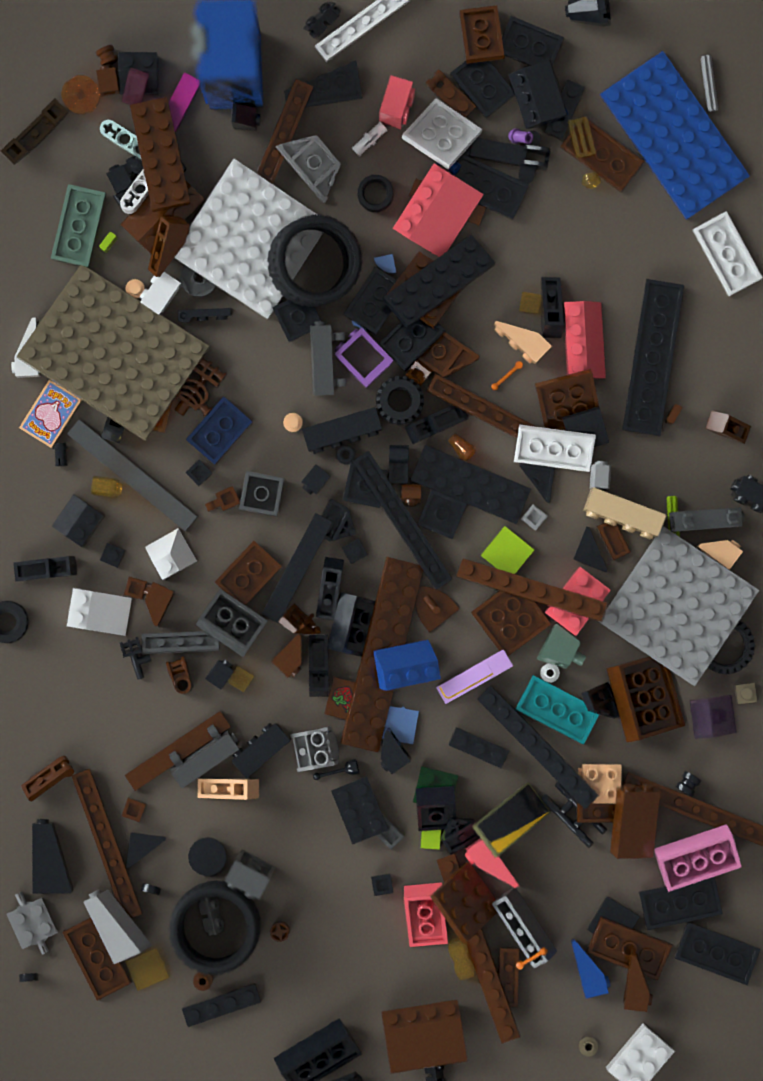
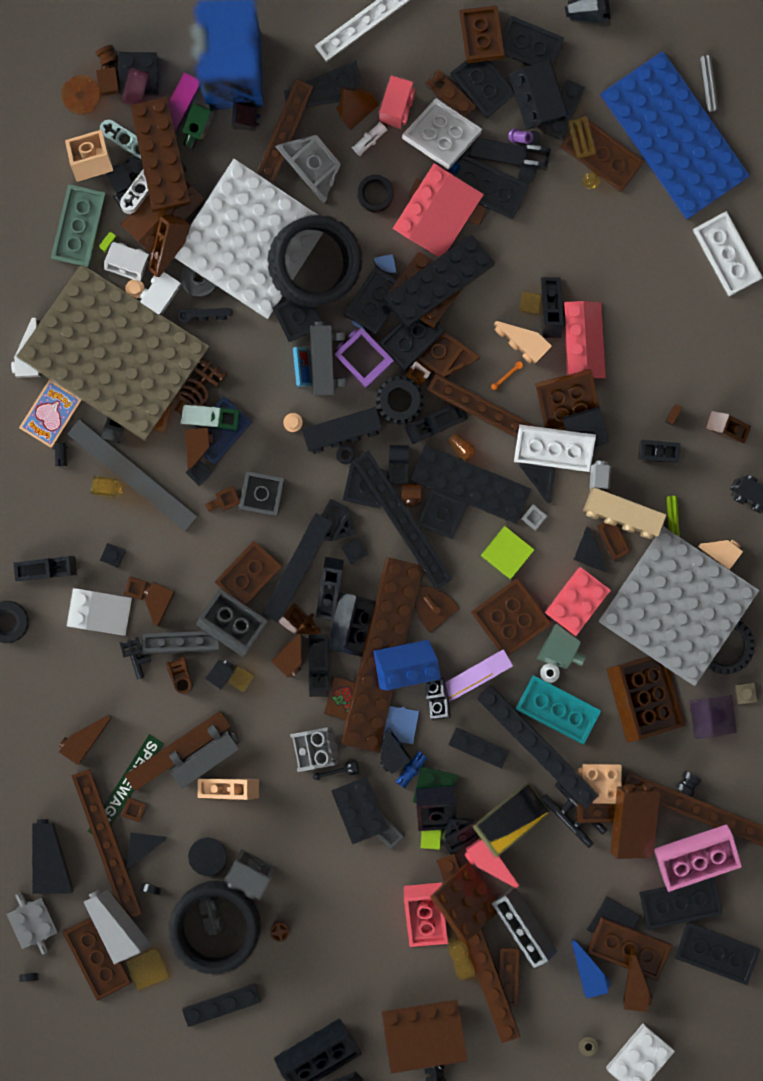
dark brown slope [1,98,69,165] -> none
reddish brown plate [21,756,74,802] -> none
black slope [52,495,105,548] -> none
white slope [145,528,197,580] -> none
reddish brown brick [193,972,213,991] -> none
black brick [232,723,291,779] -> none
black brick [301,464,331,495] -> none
black hinge [303,1,341,39] -> none
black plate [371,873,393,896] -> none
reddish brown plate [457,558,608,622] -> none
orange hinge [516,948,547,970] -> none
black wing [581,682,620,719] -> none
black plate [622,279,684,436] -> none
dark grey brick [669,507,744,532] -> none
none -> reddish brown slope [59,715,112,765]
none -> light nougat brick [65,130,113,182]
none -> dark green sticker [87,734,164,835]
none -> white brick [104,242,149,282]
none -> slope [181,405,240,431]
none -> dark green torso [182,103,215,149]
none -> reddish brown slope [185,428,213,469]
none -> slope [293,347,312,387]
none -> reddish brown slope [336,86,379,130]
none -> blue pin [395,751,428,789]
none -> black slope [425,678,451,720]
none -> black brick [638,440,680,463]

